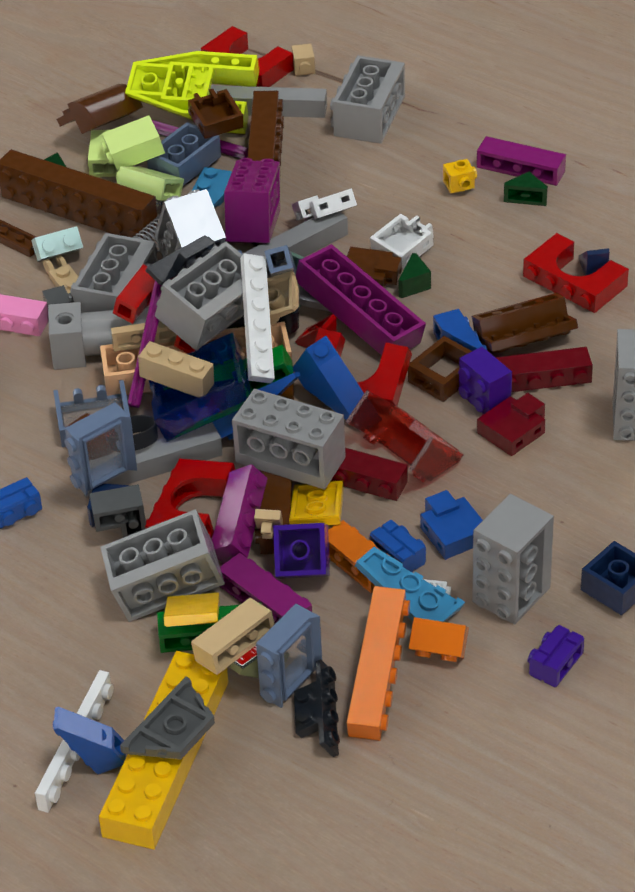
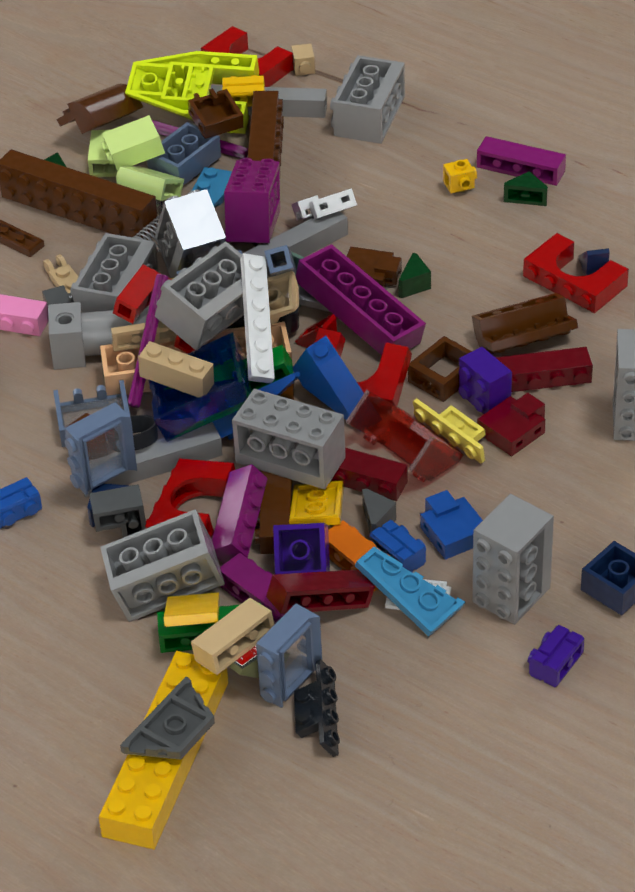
light aqua brick [31,226,83,261] -> none
white plate [35,670,114,813] -> none
blue slope [53,706,126,775] -> none
black bracket [146,235,218,285] -> none
tan tile [254,509,283,539] -> none
orange brick [347,586,410,741] -> none
white piece [370,214,434,270] -> none
orange brick [409,617,469,662] -> none
blue slope [433,309,488,351] -> none
none -> yellow brick [222,75,265,107]
none -> dark red brick [266,570,375,614]
none -> dark grey slope [362,489,396,533]
none -> light yellow bracket [413,398,486,463]

